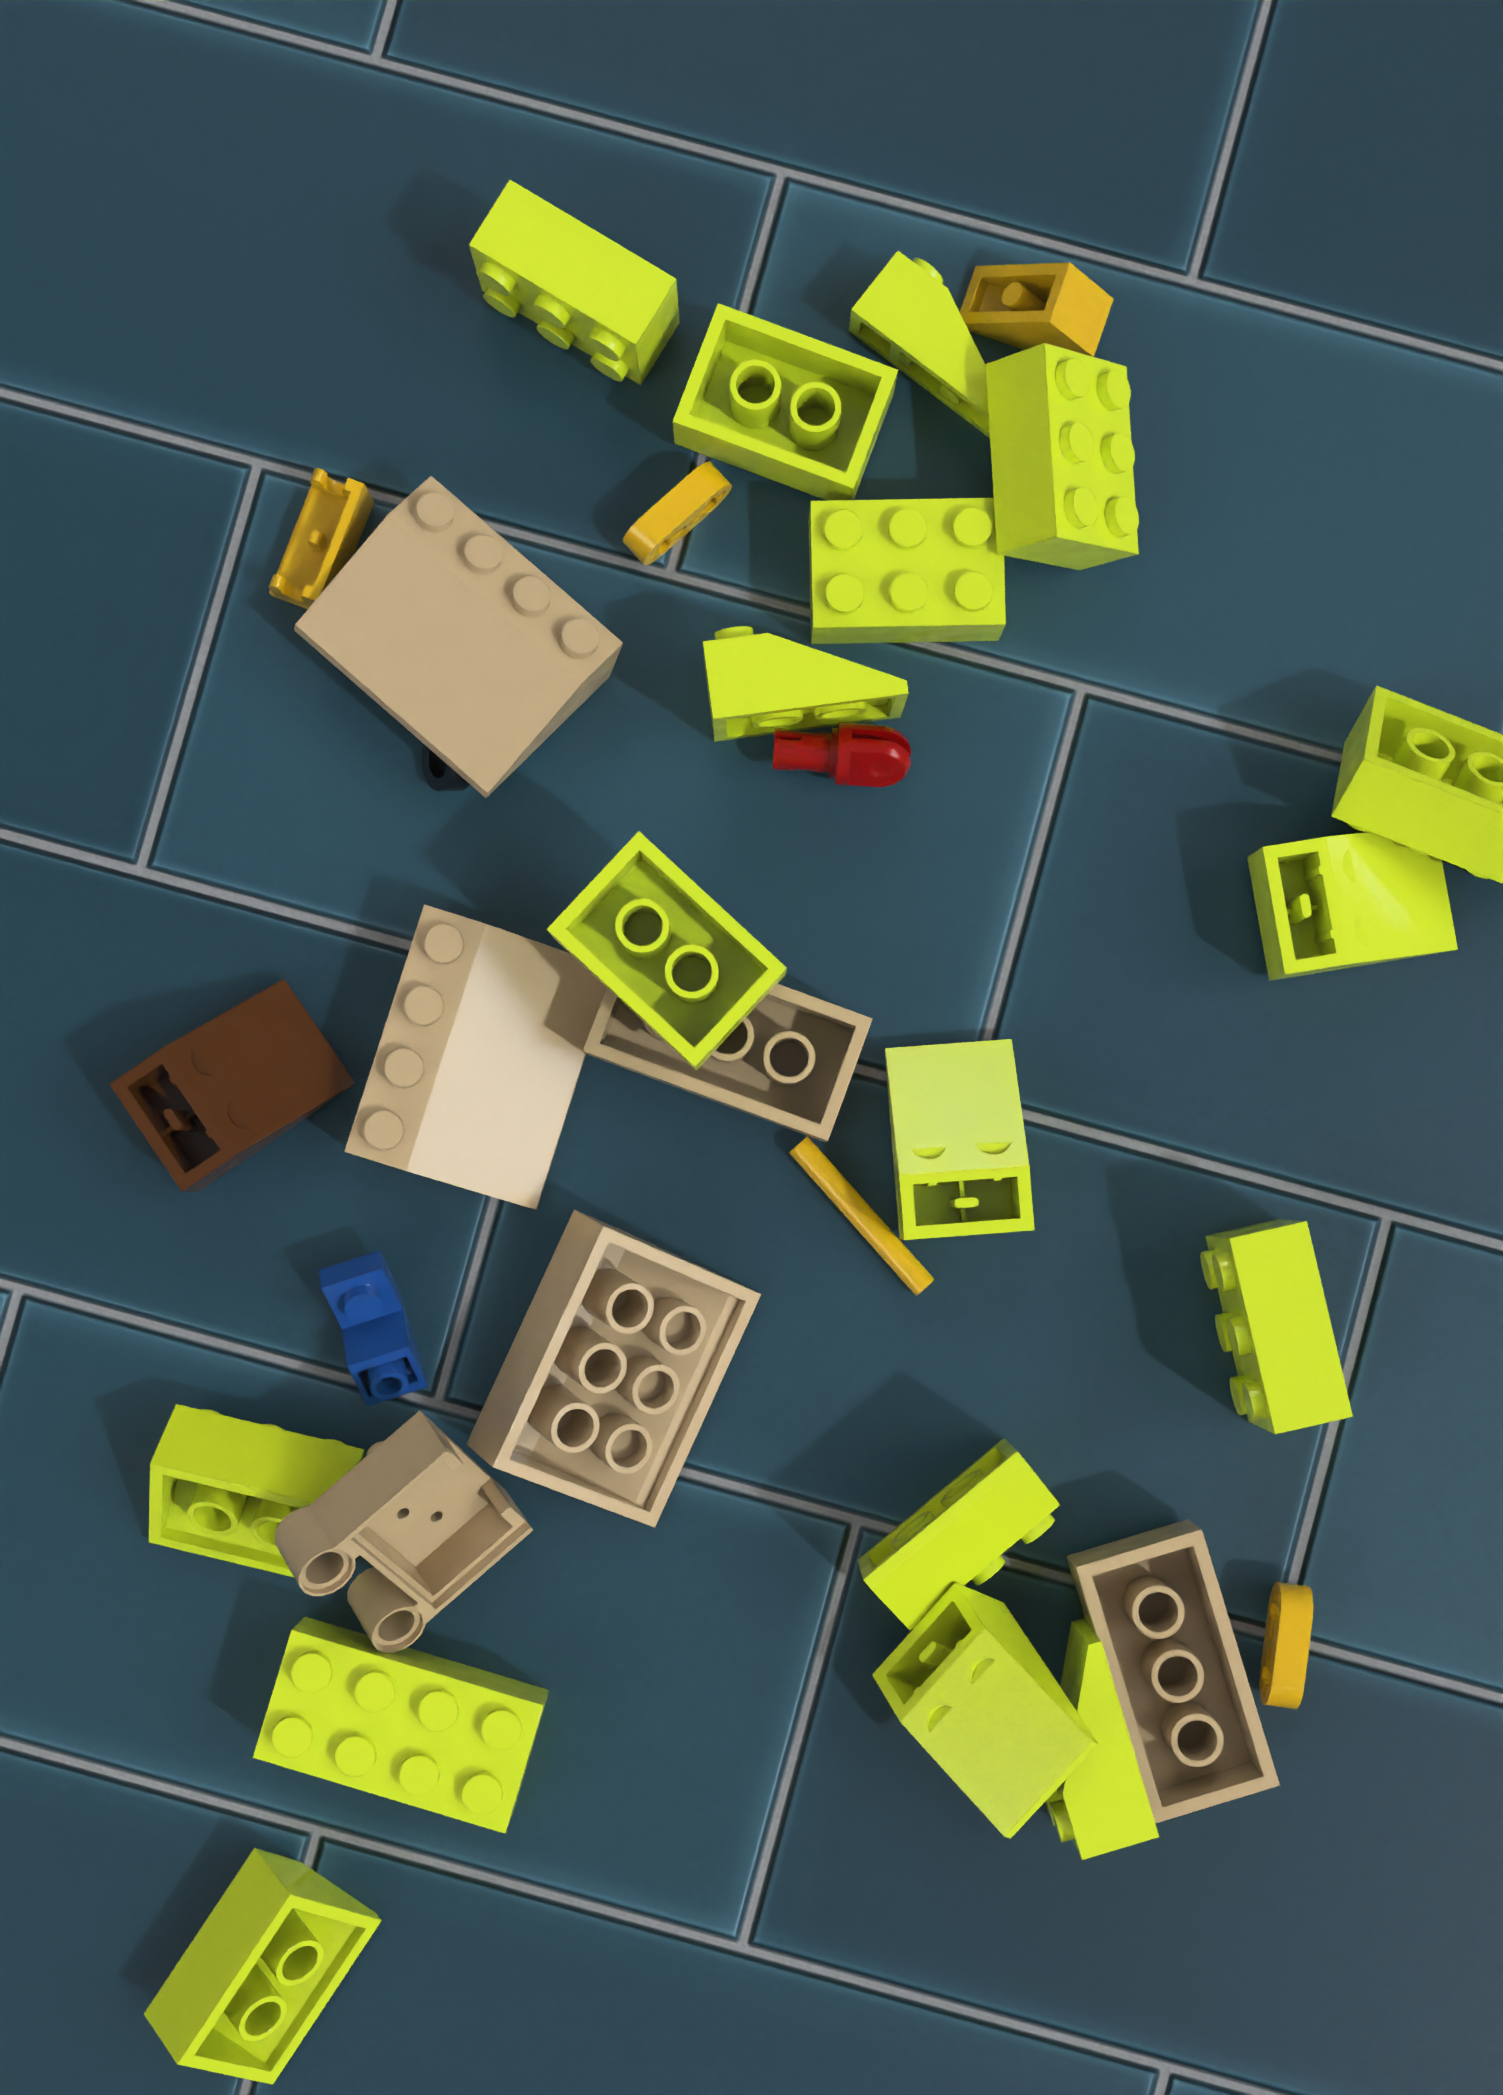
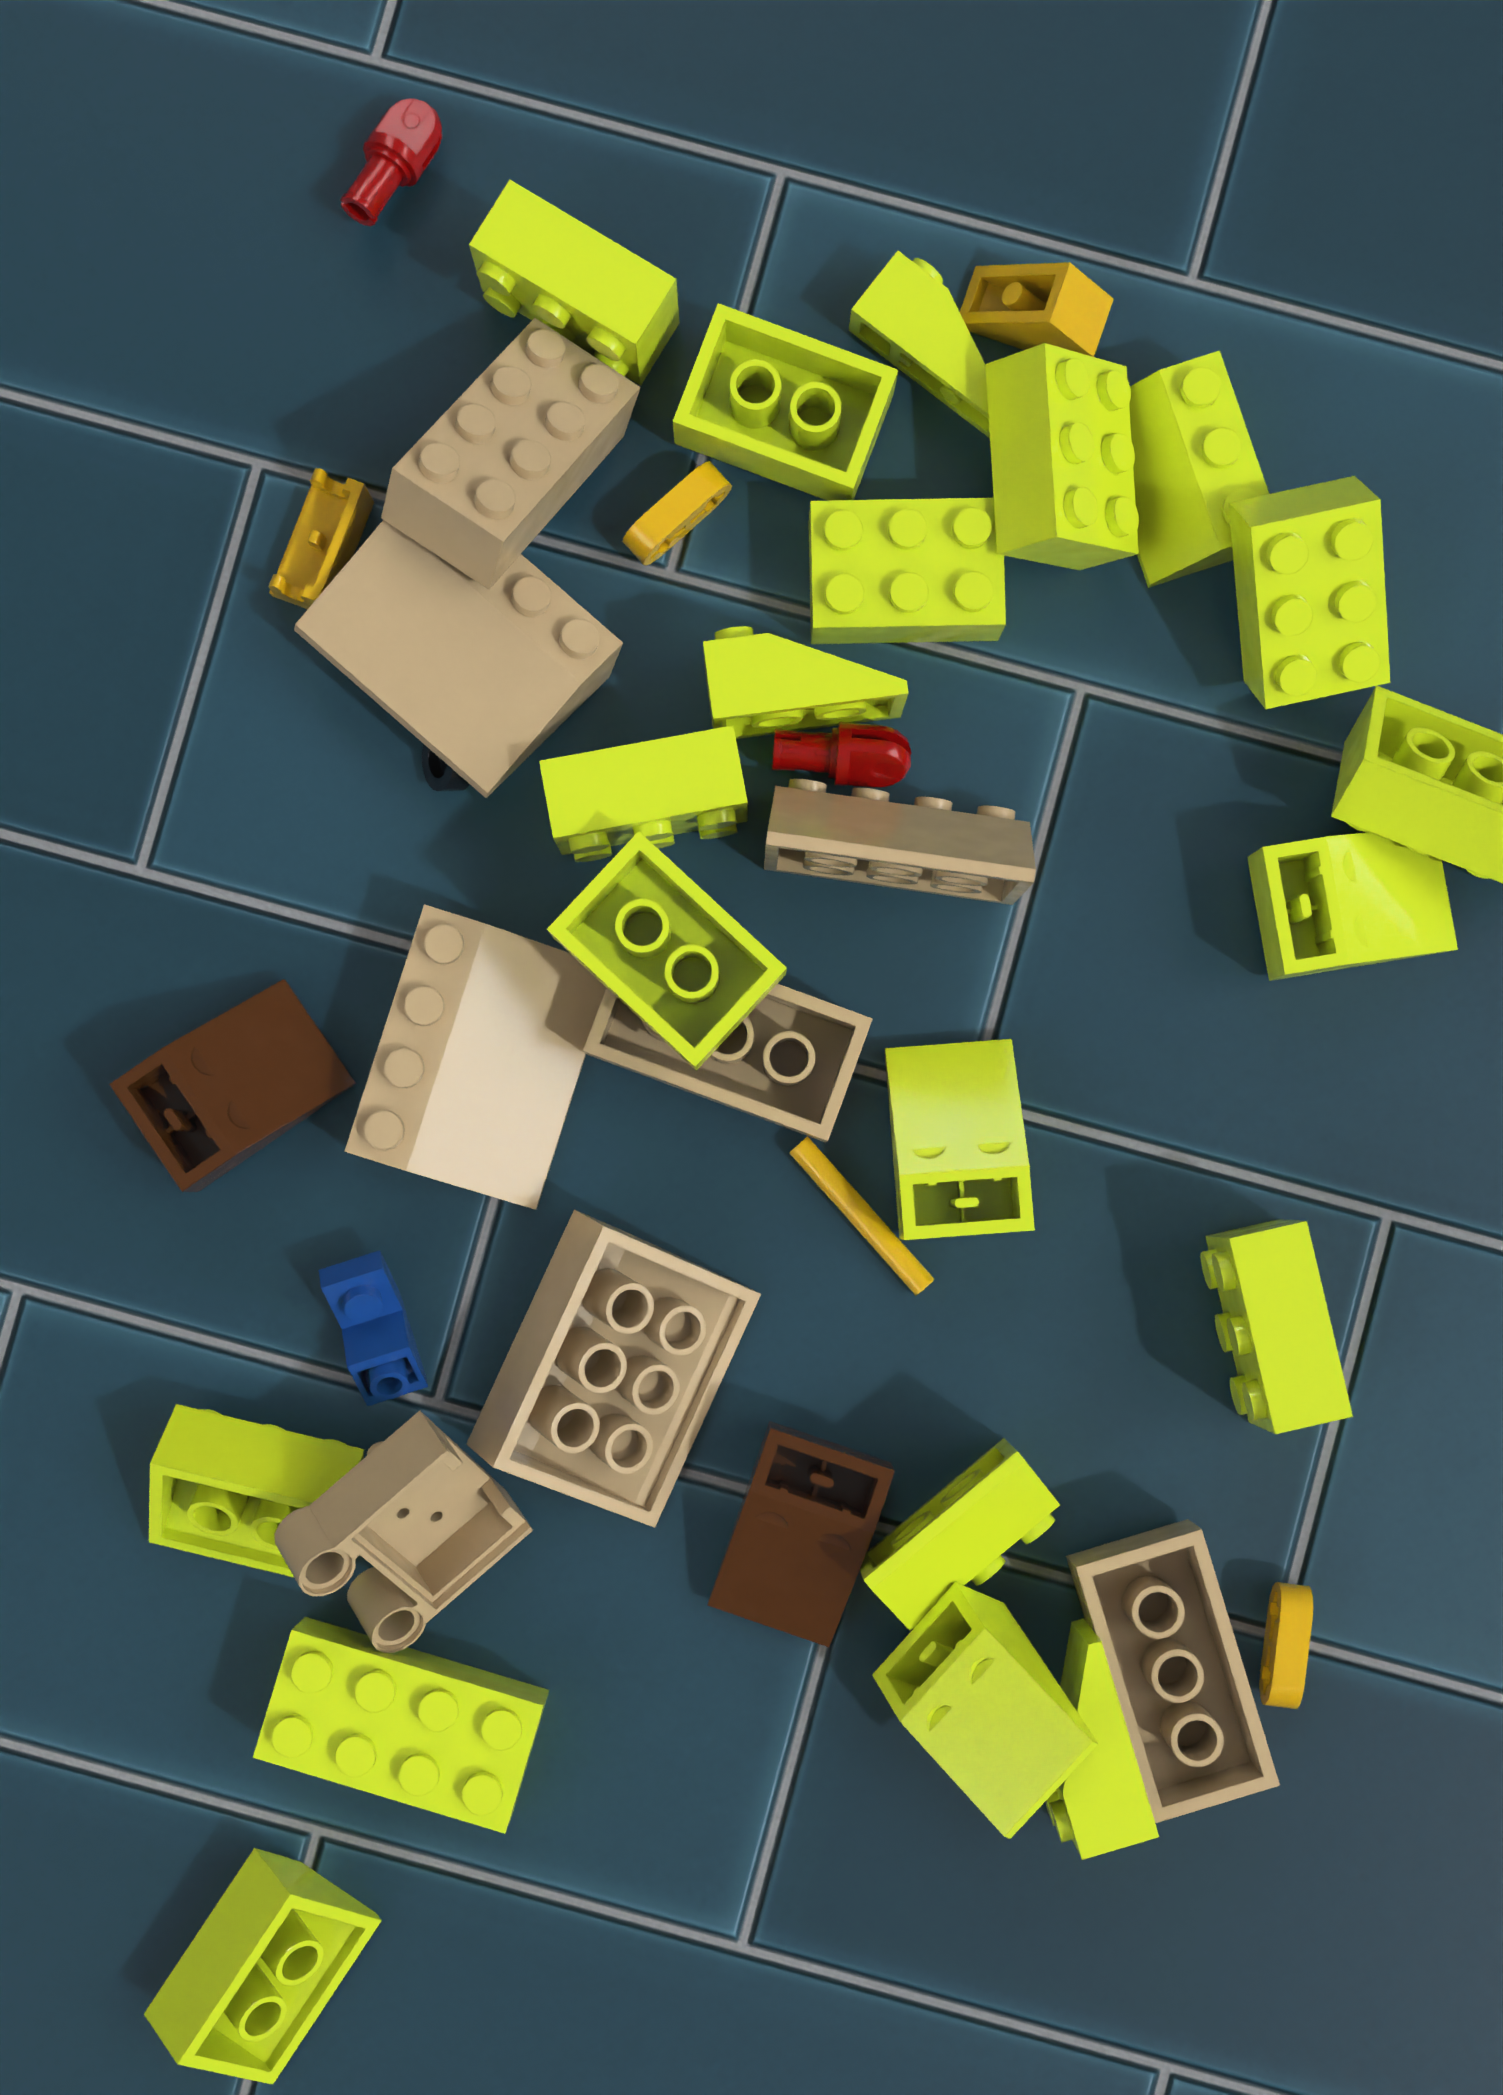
none -> red arm [340,98,442,226]
none -> tan brick [381,318,641,590]
none -> neon yellow brick [539,725,748,862]
none -> reddish brown slope [707,1421,895,1647]
none -> tan slope [764,779,1036,905]
none -> neon yellow slope [1129,350,1269,588]
none -> neon yellow brick [1228,476,1391,709]

